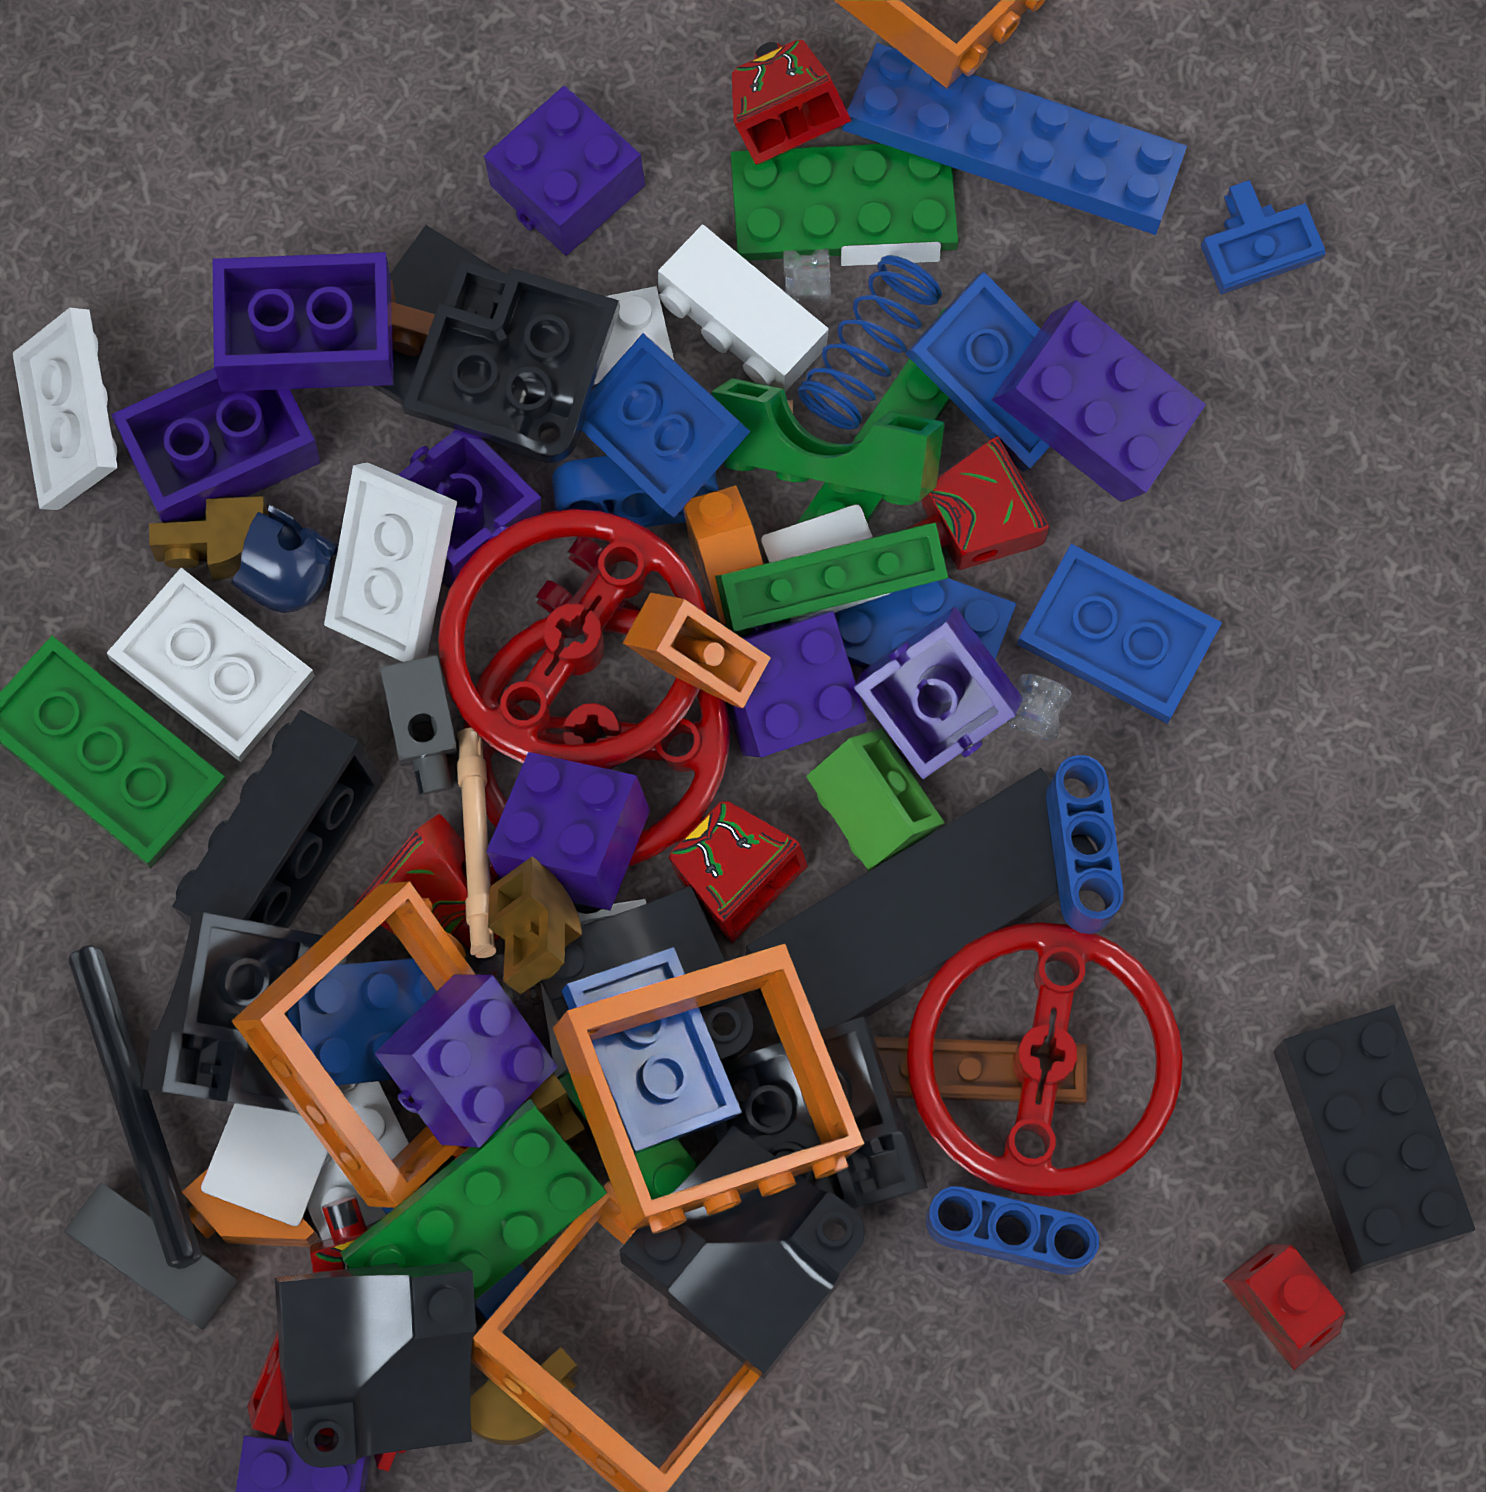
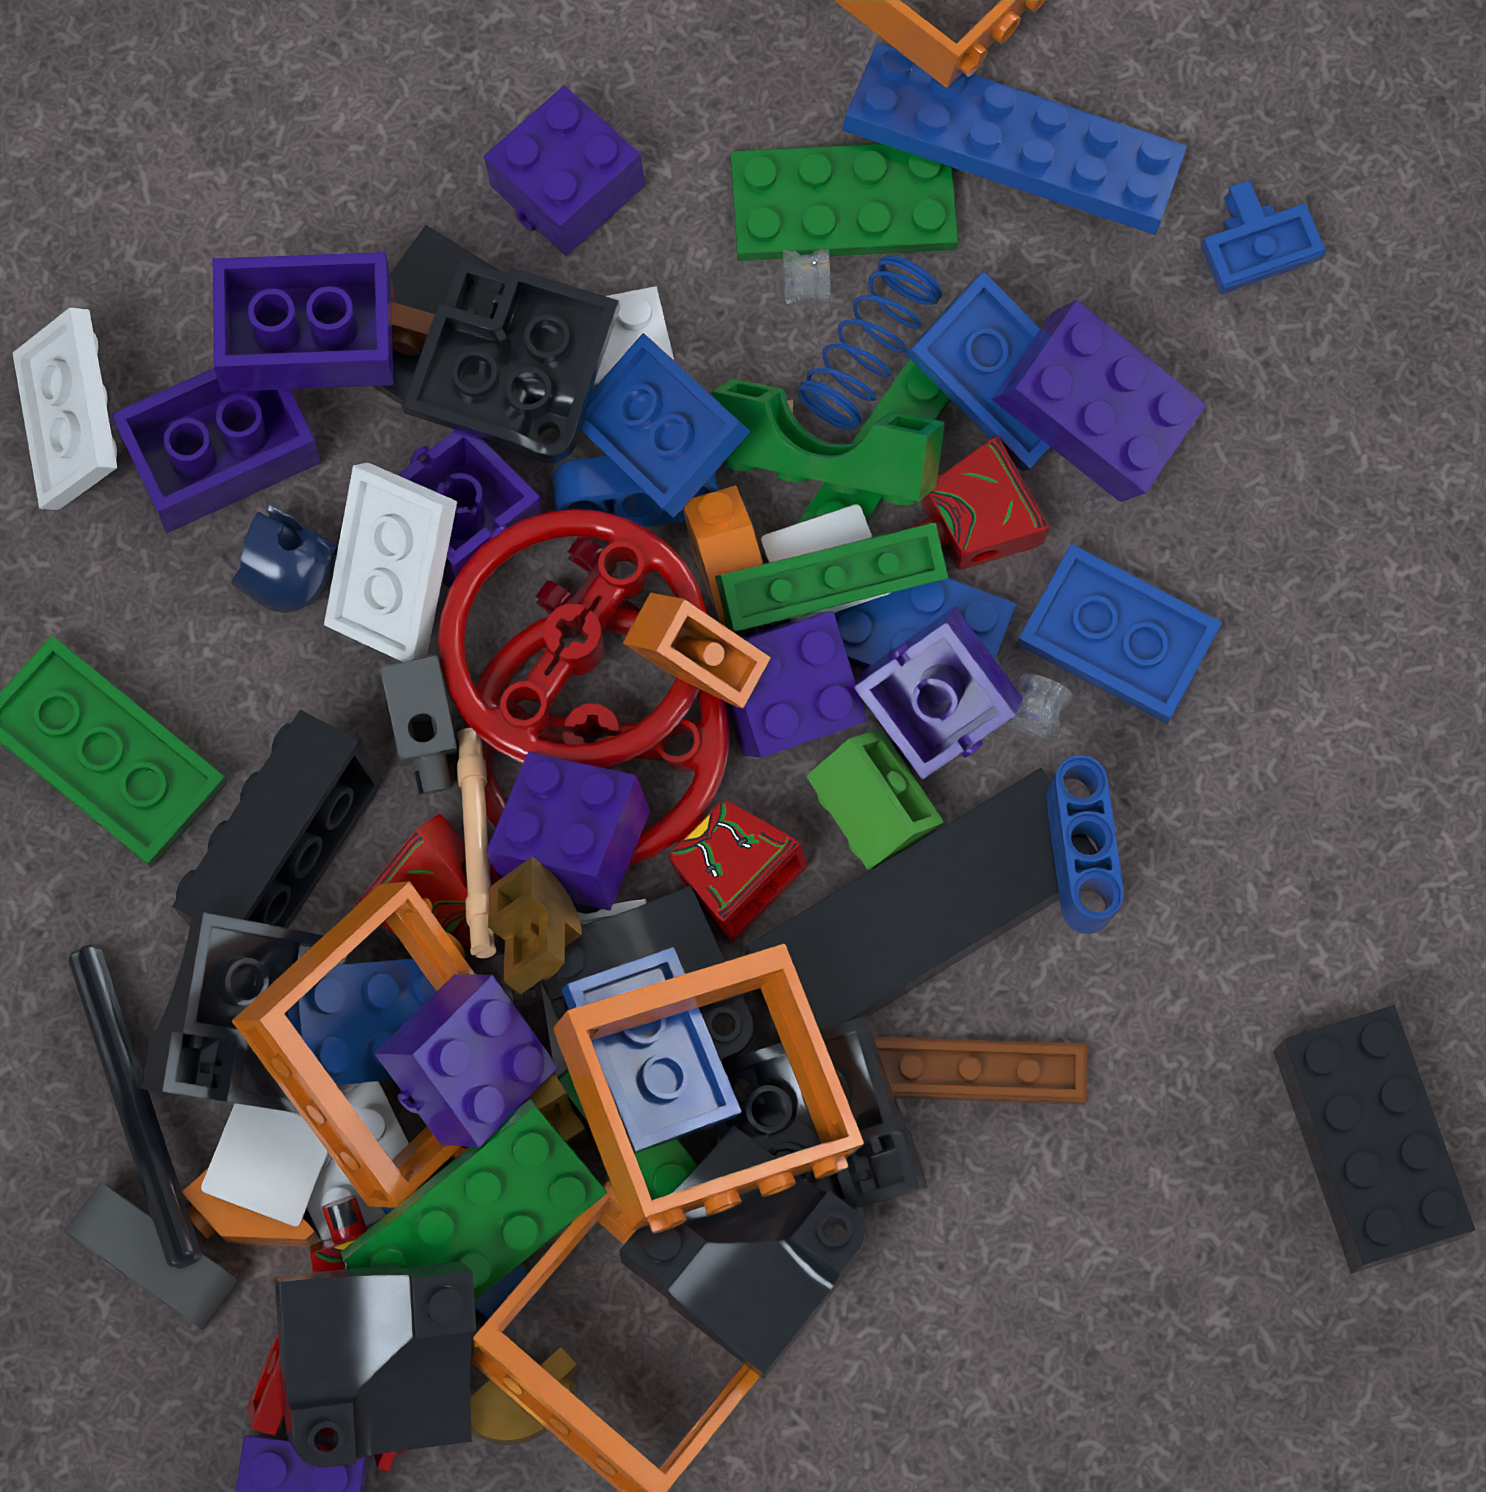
white plate [107,568,315,762] -> none
pearl gold brick [149,496,268,581] -> none
white brick [658,224,829,392] -> none
red torso [732,40,851,165] -> none
white sticker [841,242,941,266] -> none
red piece [907,922,1183,1197] -> none
blue beam [926,1186,1099,1275] -> none
red torso [1222,1244,1346,1370] -> none

